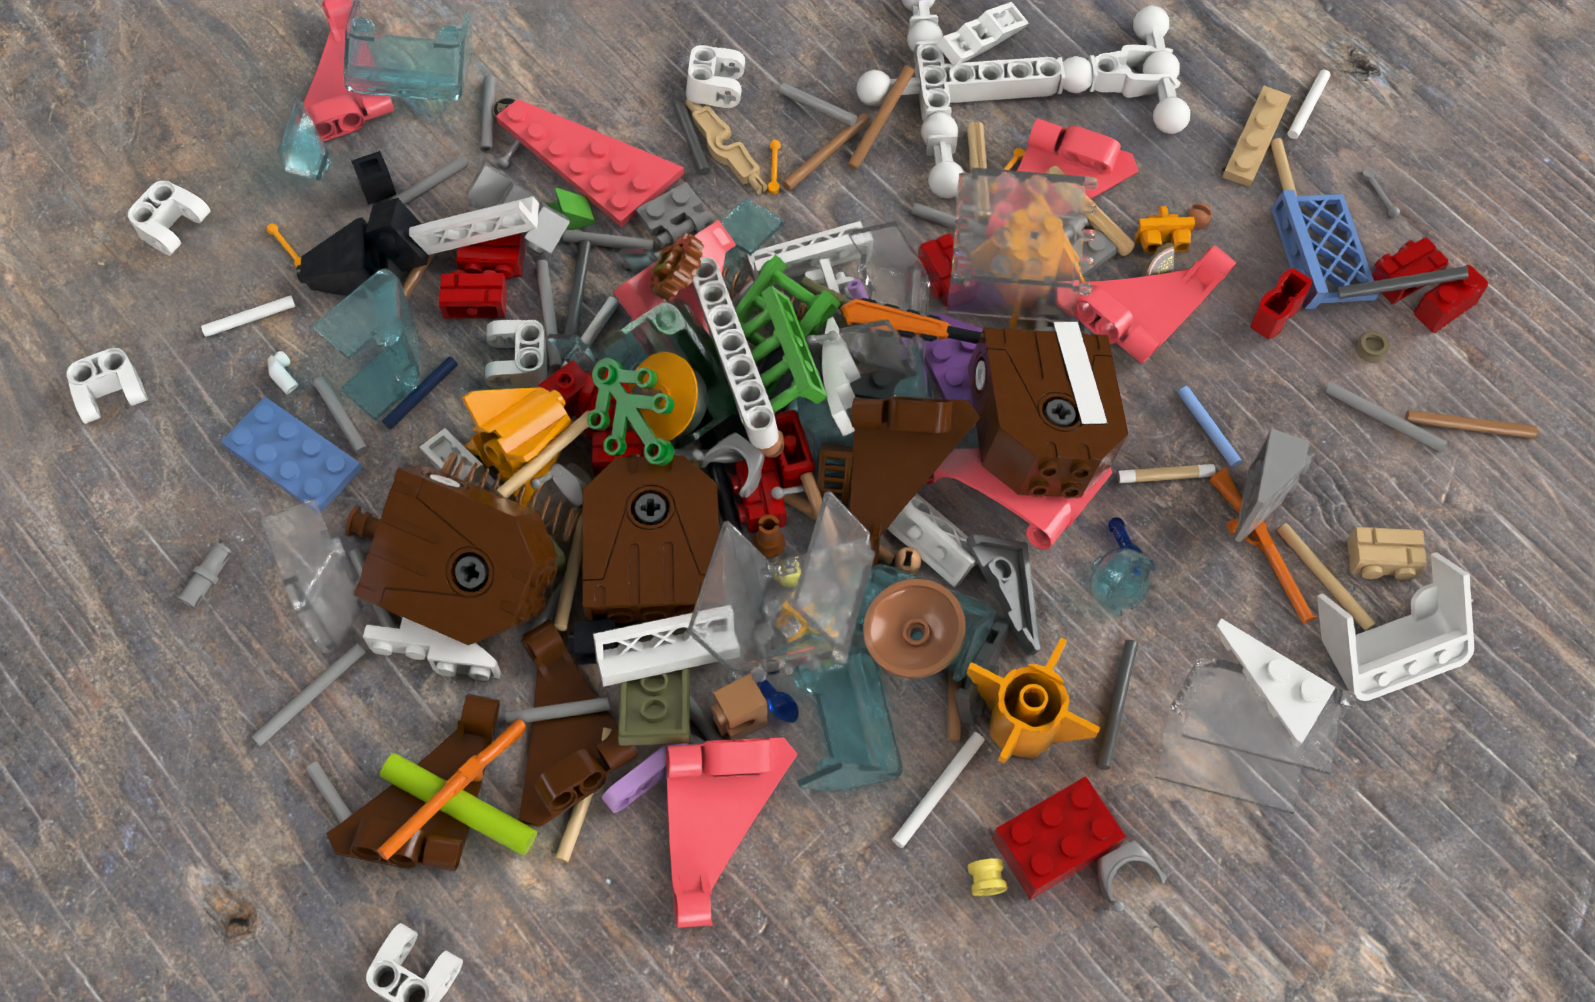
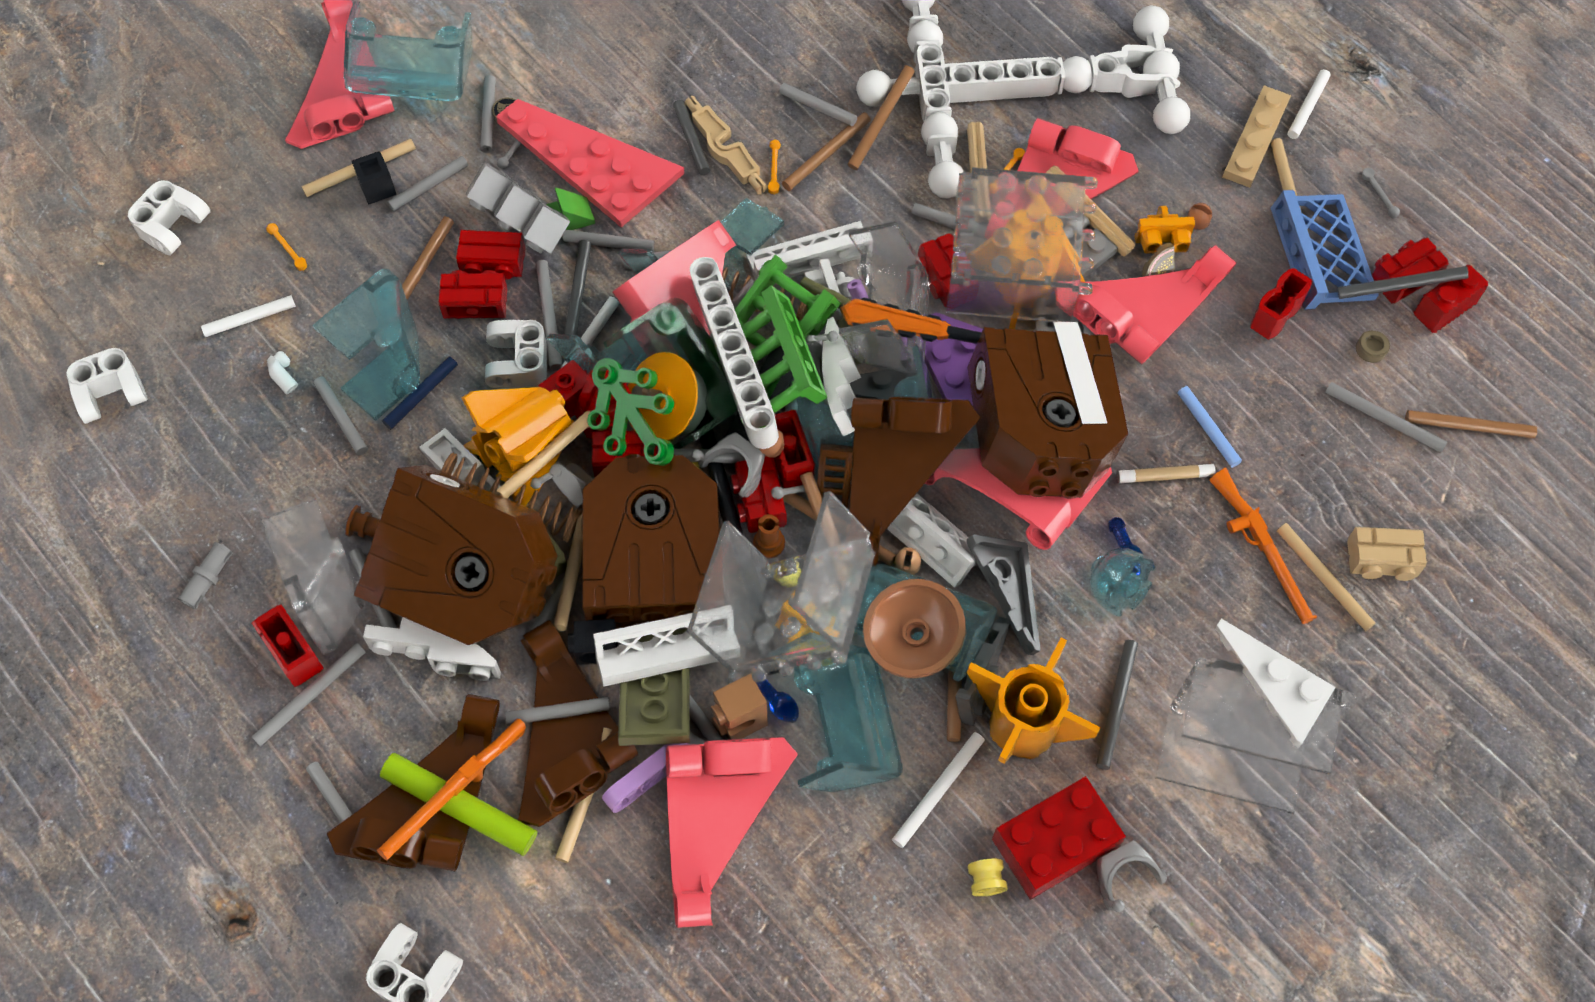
medium blue plate [221,397,363,515] -> none
clear light blue slope [277,97,331,181] -> none
black slope [296,217,388,302] -> none
black brick [365,198,429,272] -> none
white fence [409,197,539,255] -> none
light grey plate [635,182,713,247] -> none
dark orange gear [649,233,704,301] -> none
white piece [686,45,745,108] -> none
white slope [936,2,1029,66] -> none
light grey slope [1234,428,1311,542] -> none
white windscreen [1317,552,1474,701] -> none
none -> red brick [251,604,324,687]
none -> tan bar [301,138,416,197]

